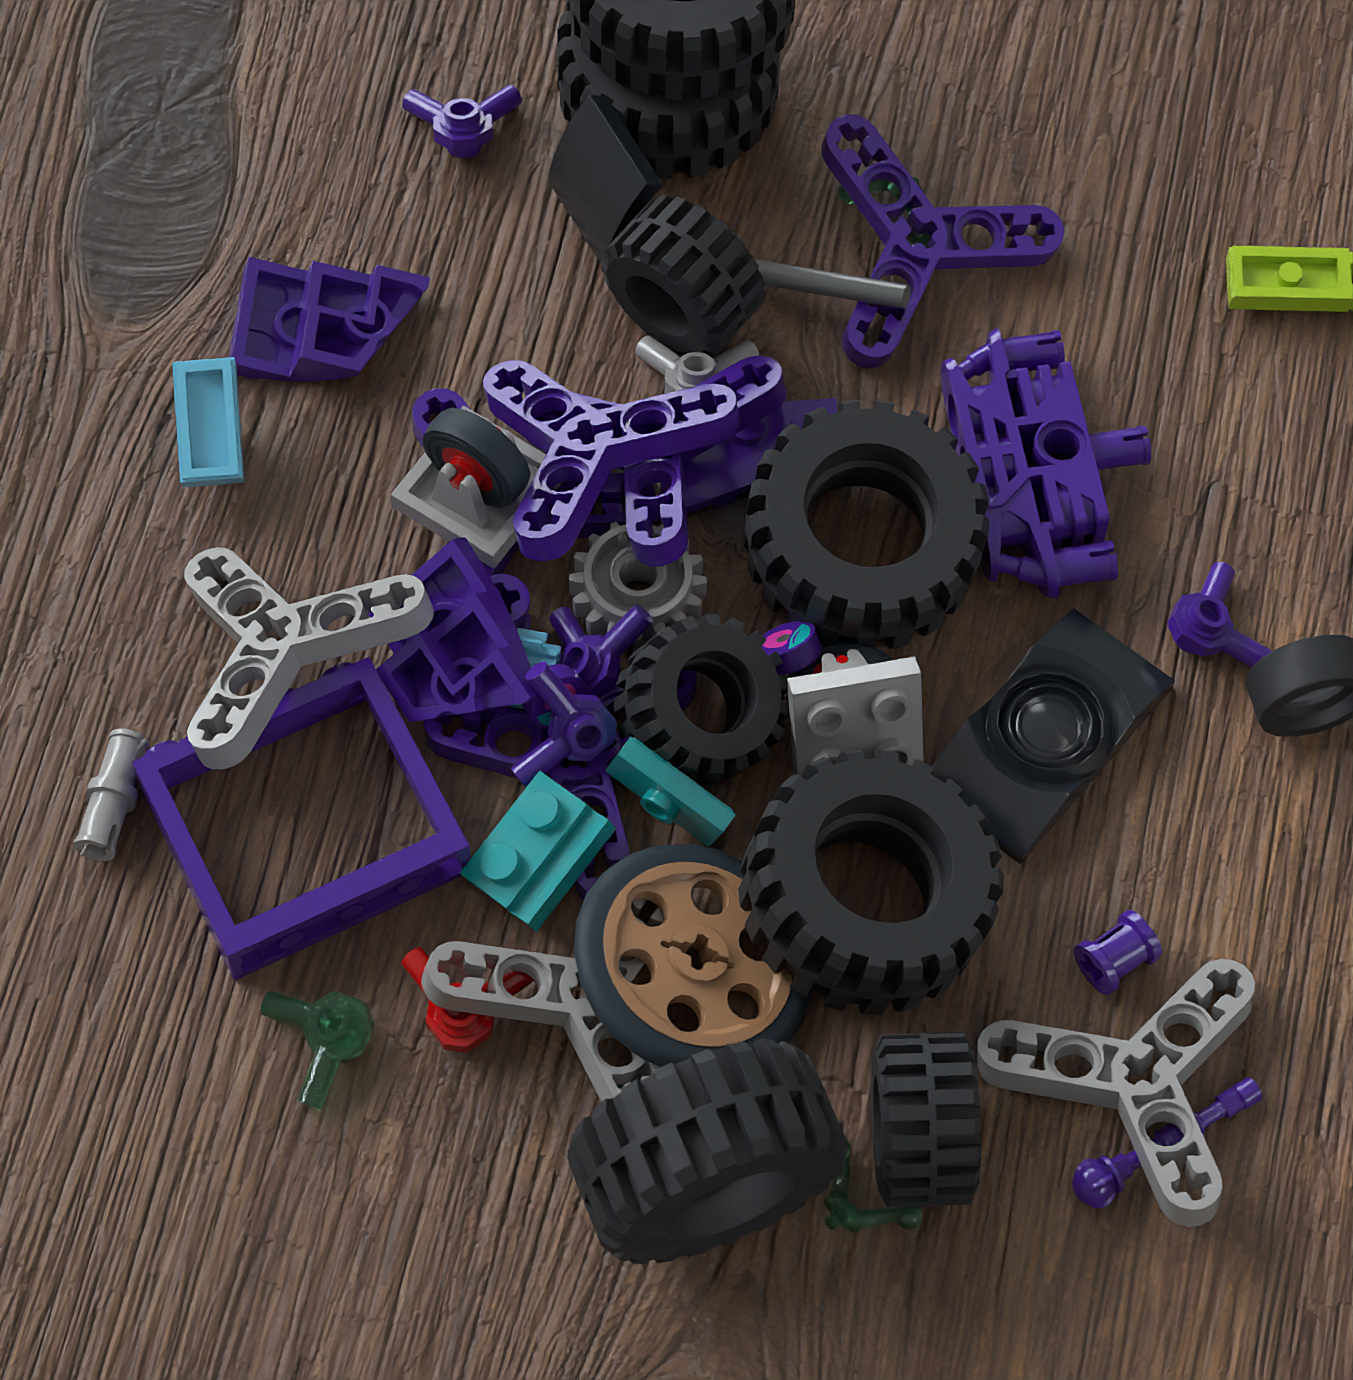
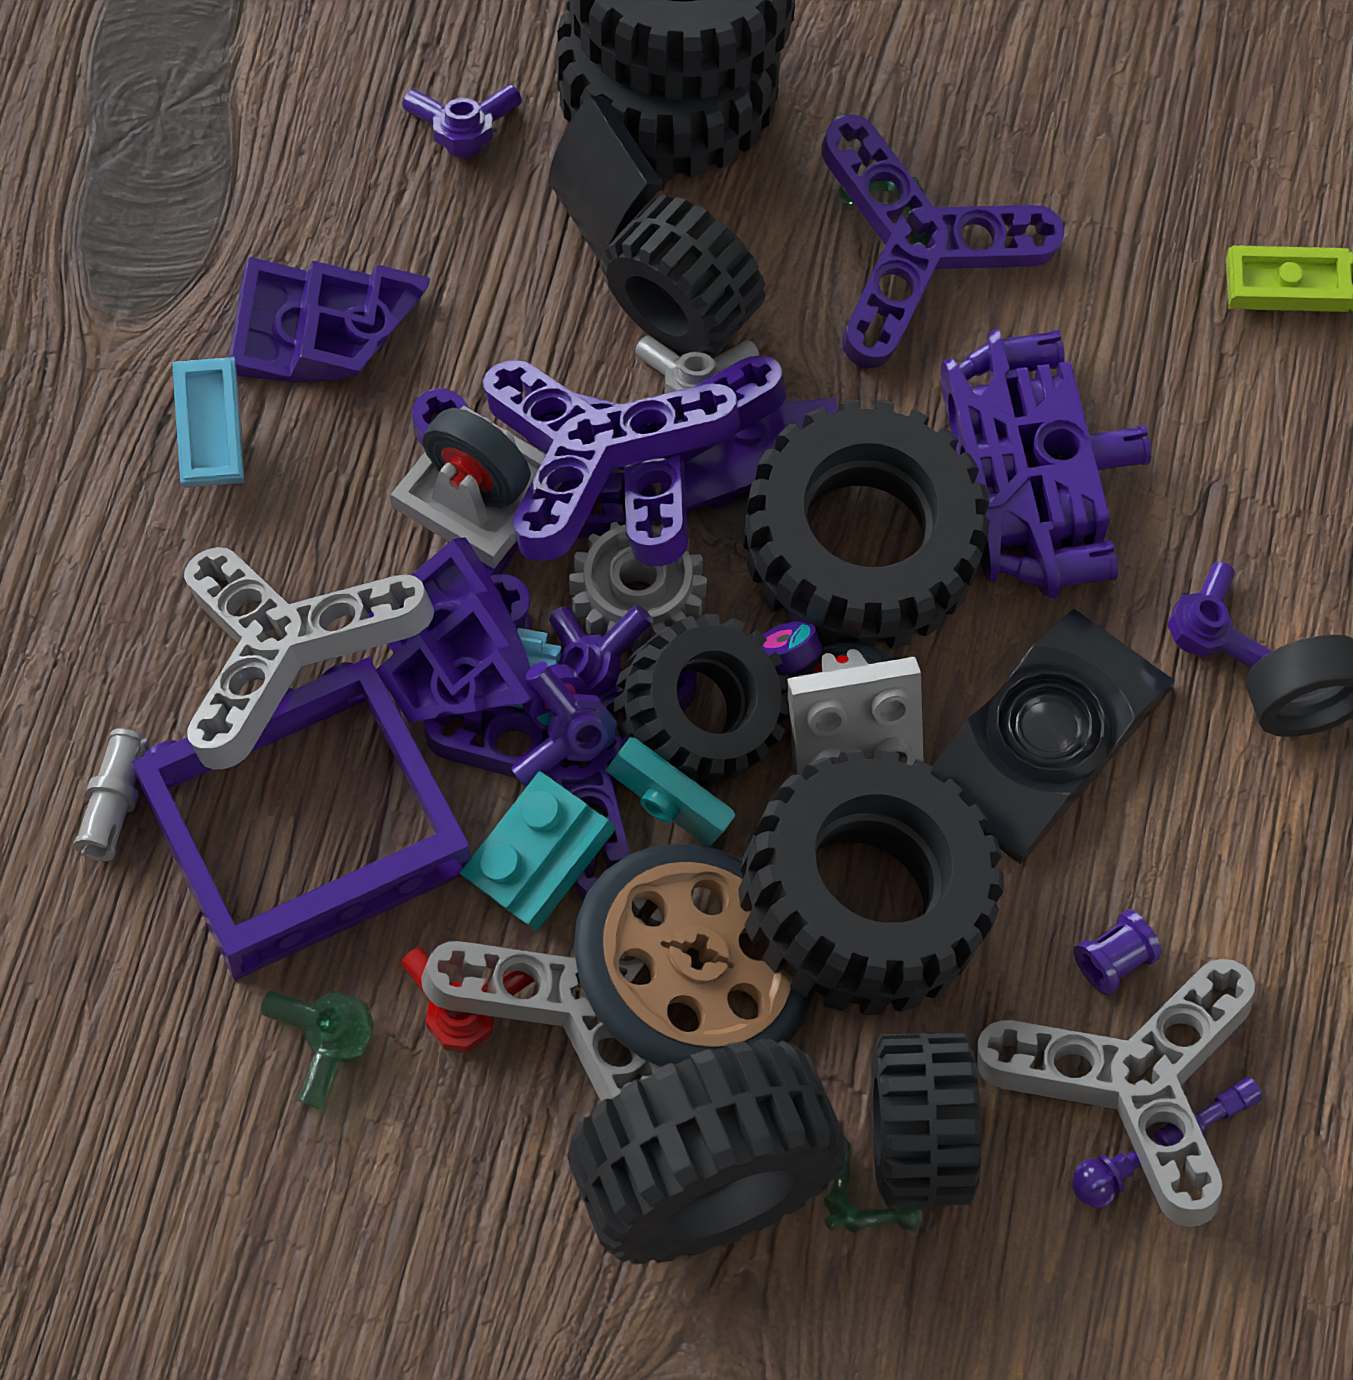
dark grey bar [755,259,911,309] -> none

